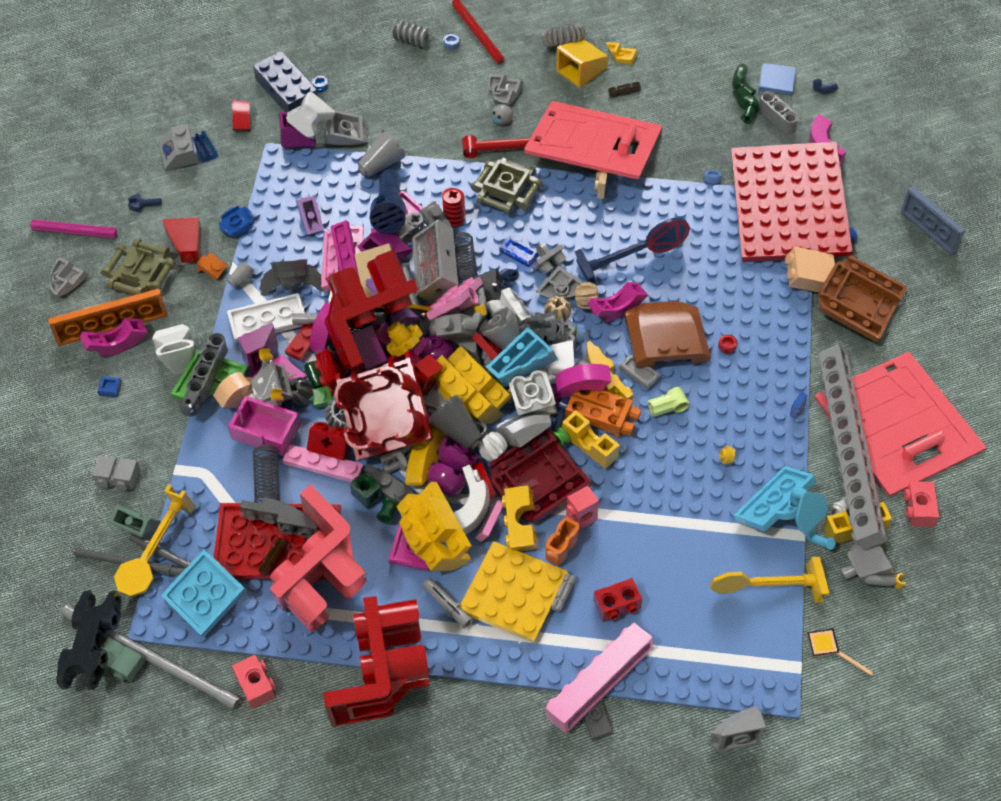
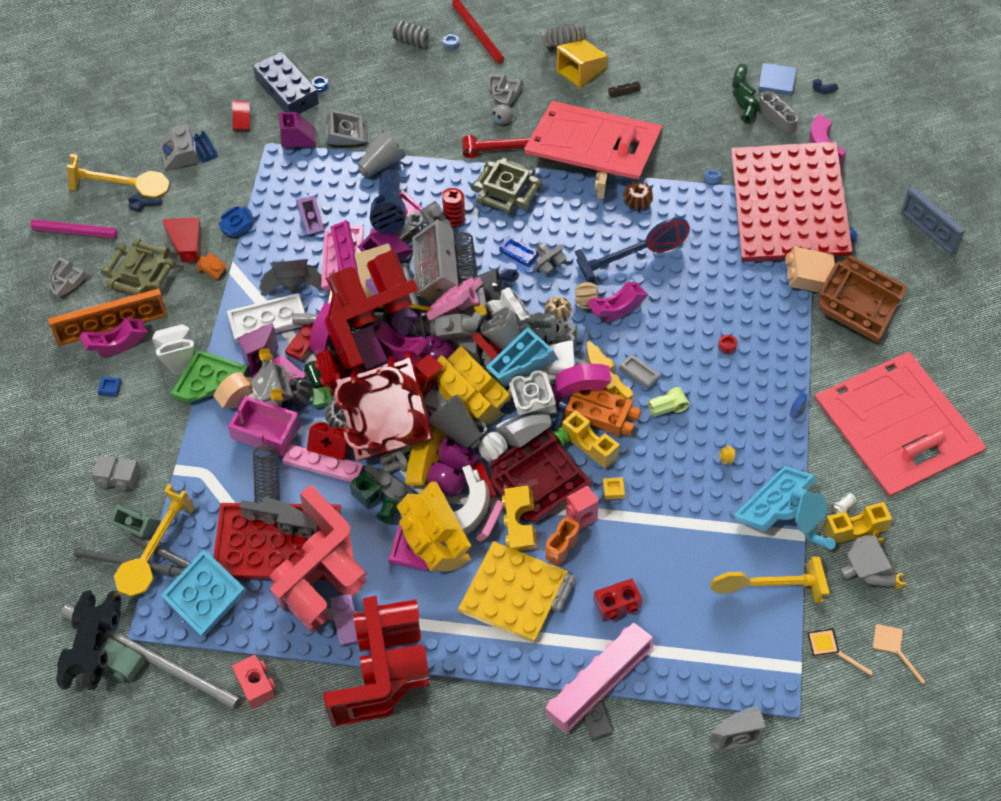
dark grey piece [180,333,228,417] -> none
light grey cone [227,262,254,288] -> none
dark brown axle [258,538,287,576] -> none
white piece [286,92,335,138] -> none
yellow plant [387,321,423,357] -> none
light grey pin [422,578,473,629] -> none
light grey brick [536,265,584,298] -> none
yellow slope [606,42,637,65] -> none
dark orange wedge [624,301,711,368] -> none
light grey brick [818,343,887,550] -> none
coral brick [904,482,939,527] -> none
none -> yellow piece [67,154,169,198]
none -> lavender slope [330,594,358,646]
none -> yellow plate [603,477,625,500]
none -> dark orange gear [623,181,653,211]
none -> light nougat piece [873,624,925,684]

